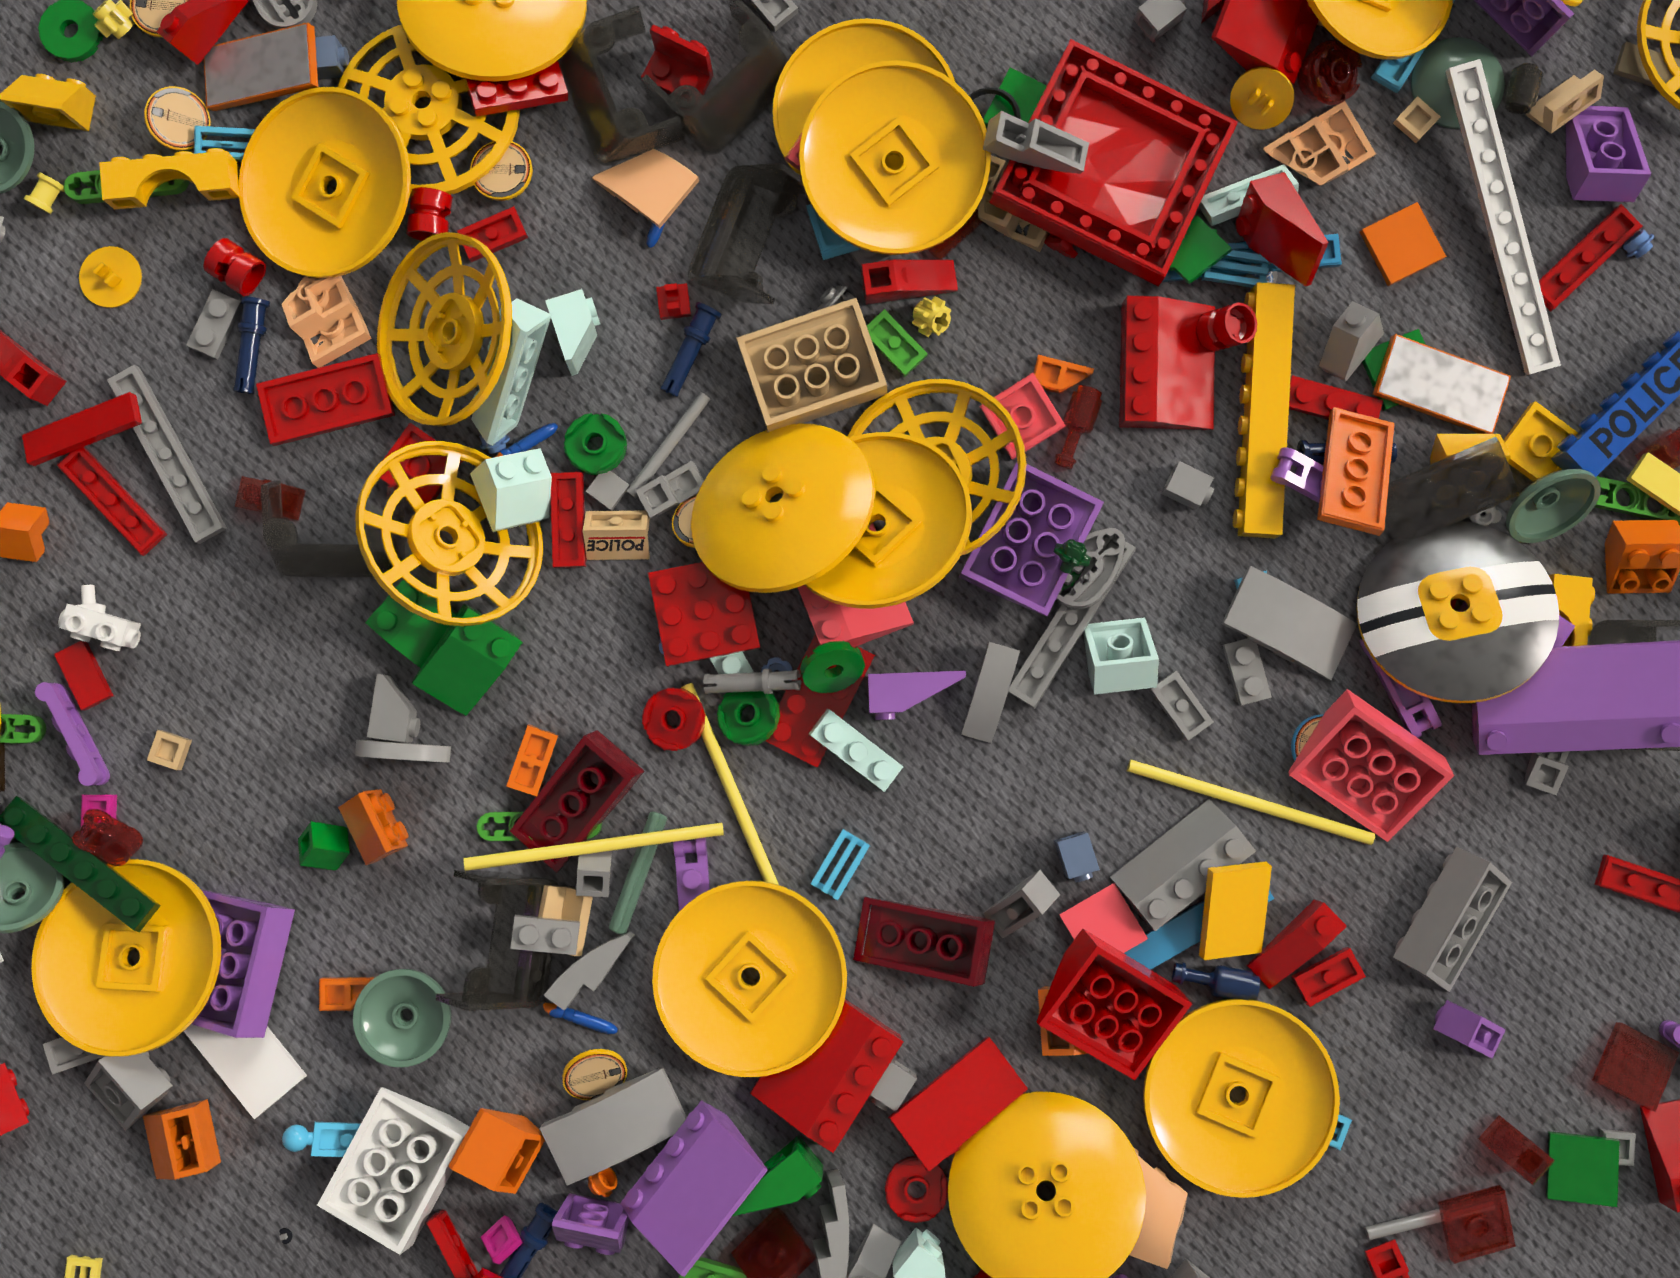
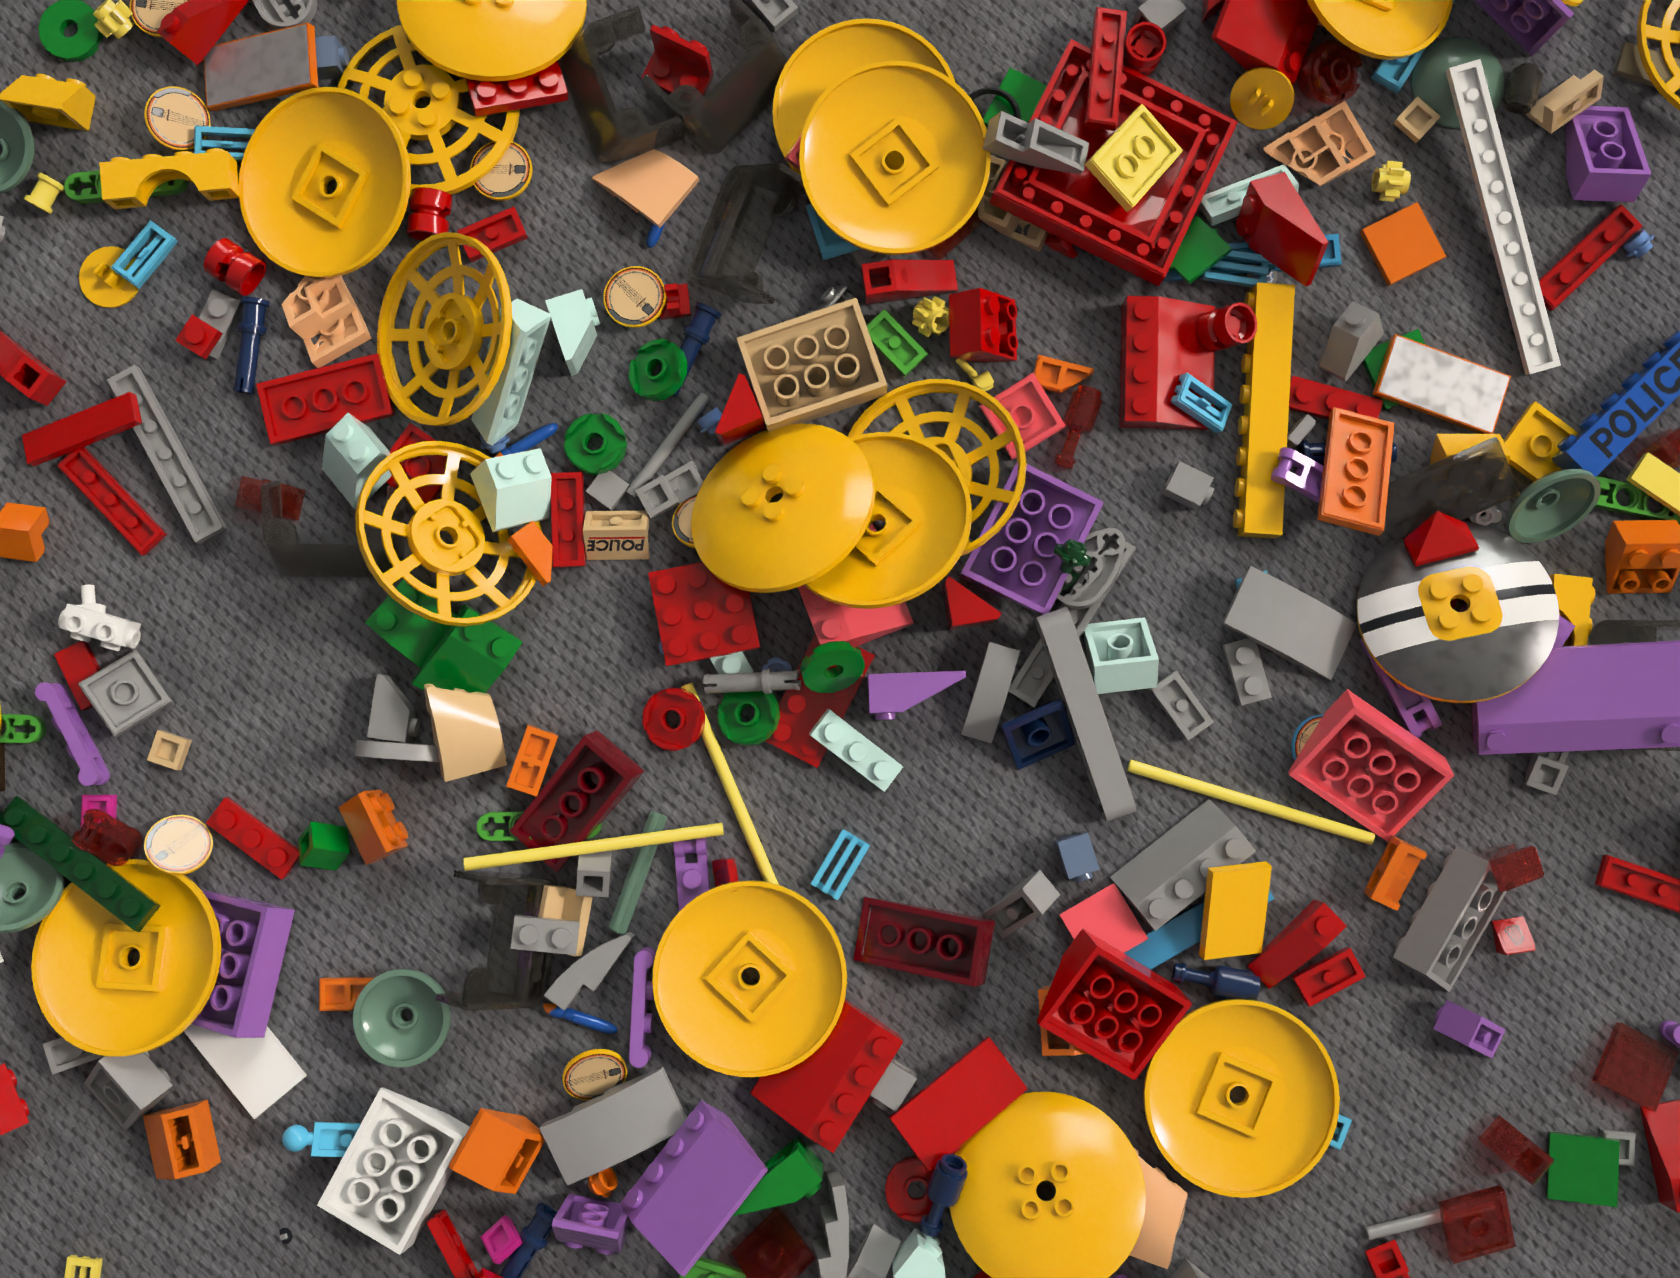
none -> light grey tile [78,649,172,737]
none -> medium azure tile [110,220,178,289]
none -> piece [144,815,213,875]
none -> red plate [175,314,223,360]
none -> red plate [206,797,299,880]
none -> light aqua slope [322,413,392,509]
none -> tan slope [424,683,507,782]
none -> orange tile [507,521,553,586]
none -> piece [604,266,666,328]
none -> green tile [628,339,688,402]
none -> medium lavender plate [629,947,656,1068]
none -> medium blue plate [697,407,722,435]
none -> red slope [712,857,739,892]
none -> red slope [715,373,766,445]
none -> dark blue piece [920,1154,968,1237]
none -> red slope [942,576,1002,630]
none -> red slope [949,288,1018,362]
none -> light yellow hand [955,359,994,392]
none -> dark blue slope [998,699,1075,770]
none -> light grey beam [1035,607,1136,822]
none -> red tile [1084,7,1127,131]
none -> light yellow tile [1084,104,1183,212]
none -> red wheel [1123,22,1167,76]
none -> medium azure tile [1171,373,1232,433]
none -> light grey tile [1287,414,1316,449]
none -> orange hinge [1364,835,1427,911]
none -> light yellow gear [1371,161,1411,202]
none -> red slope [1403,511,1479,567]
none -> clear red slope [1489,844,1544,892]
none -> slope [1491,916,1536,955]

